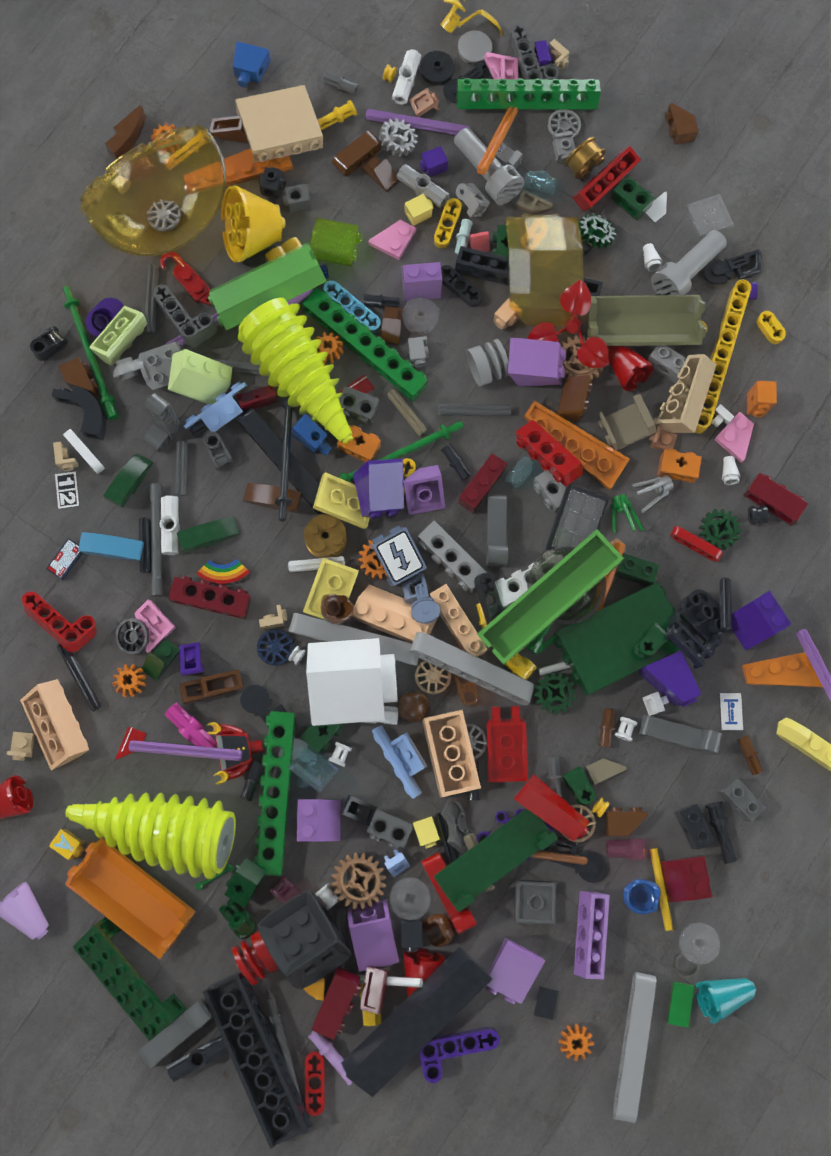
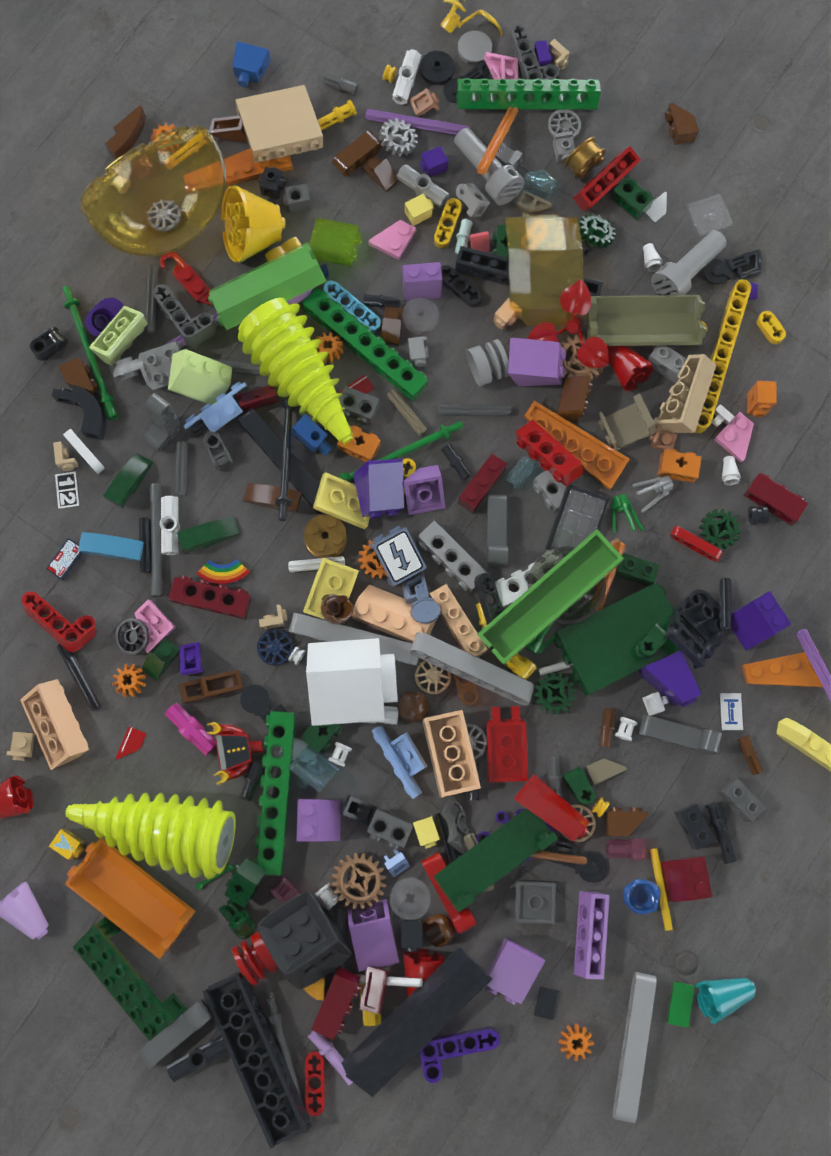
medium lavender axle [129,741,243,761] -> none
clear plate [678,922,720,964] -> none

